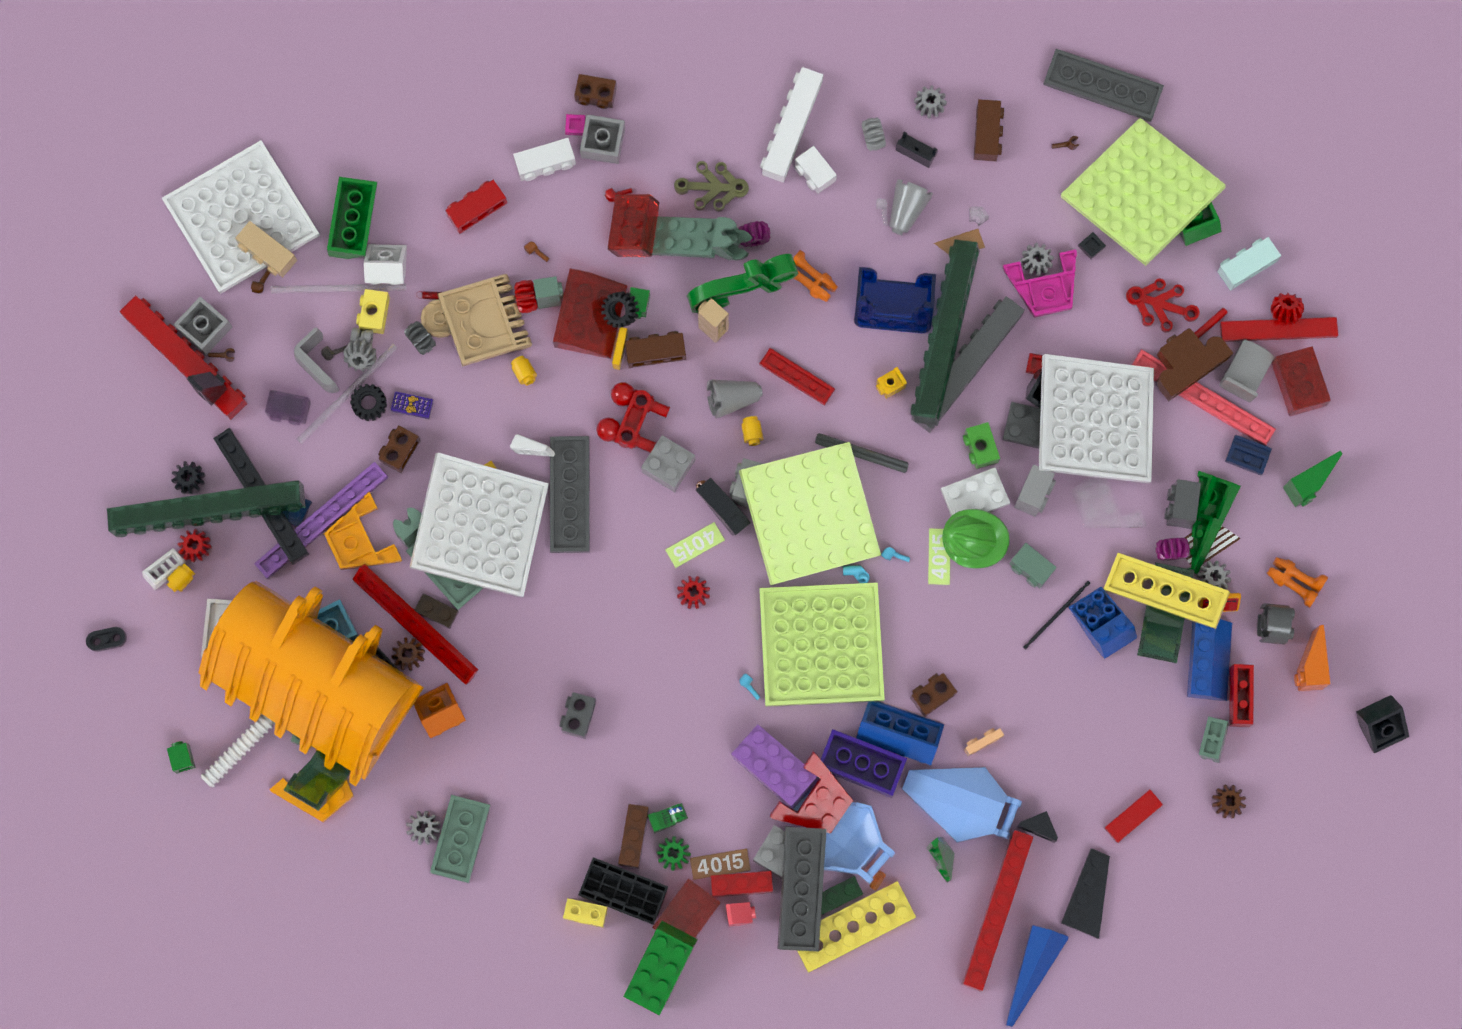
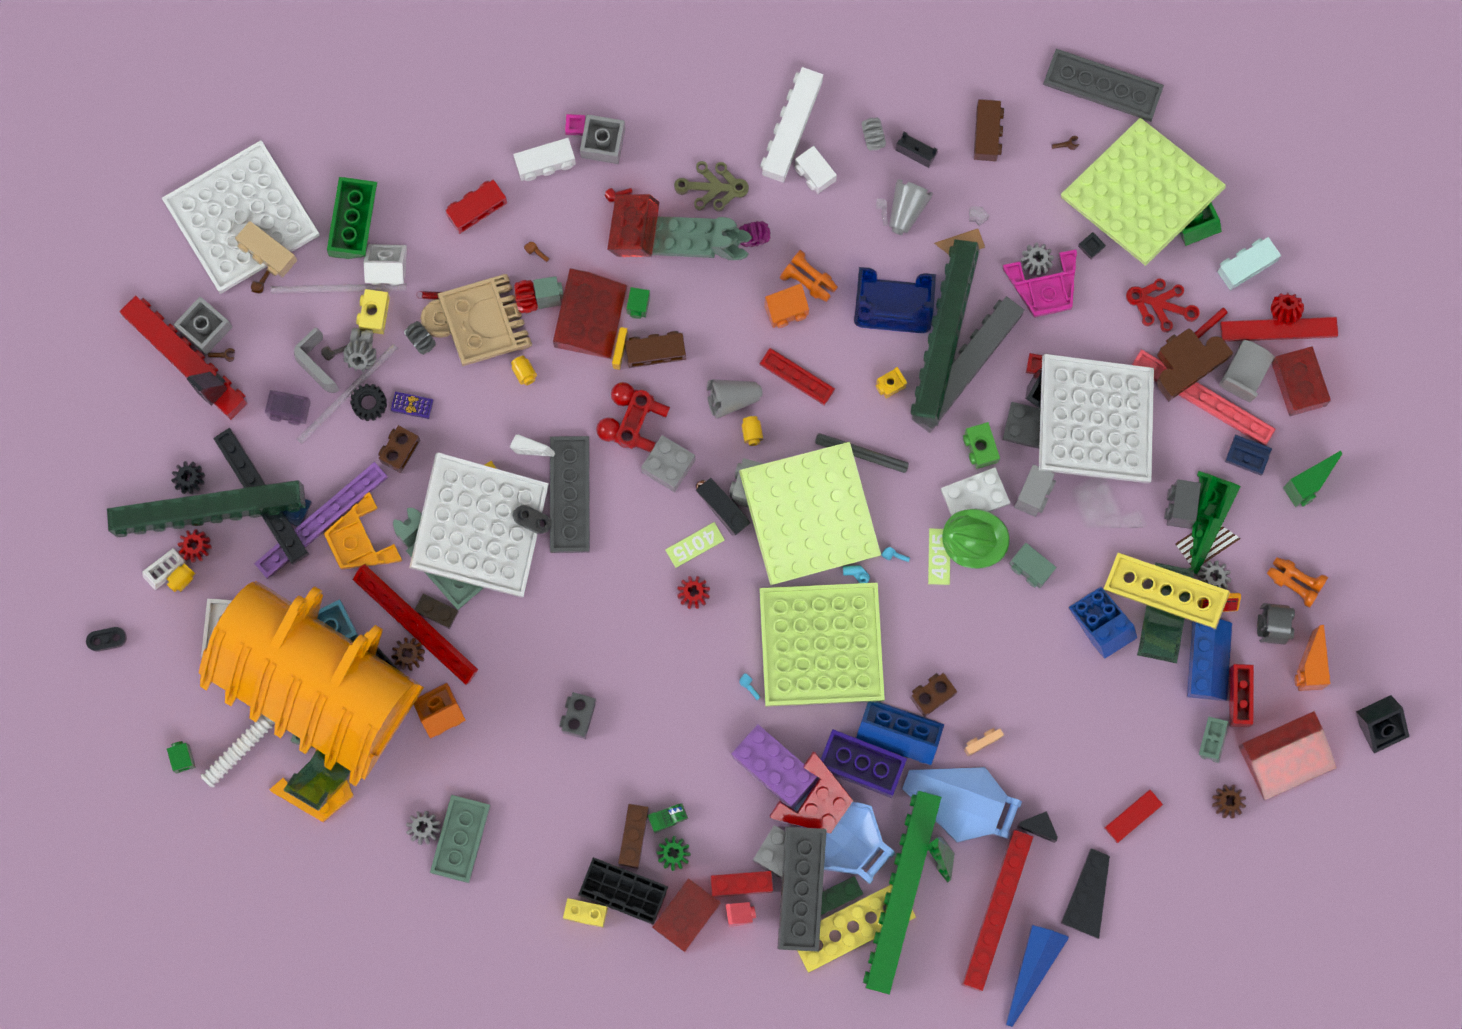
reddish brown brick [574,74,617,109] -> none
black tyre [601,291,639,328] -> none
green brick [623,921,698,1016] -> none
green piece [687,254,799,313] -> none
medium nougat sticker [690,849,751,880] -> none
tan brick [698,298,729,343] -> none
clear orange tile [869,870,886,891] -> none
light grey gear [914,85,947,119] -> none
black piece [1023,581,1090,650] -> none
magenta gear [1156,538,1190,561] -> none
none -> black plate [513,505,551,534]
none -> orange slope [764,283,809,328]
none -> green brick [862,791,942,995]
none -> clear red slope [1238,711,1337,801]

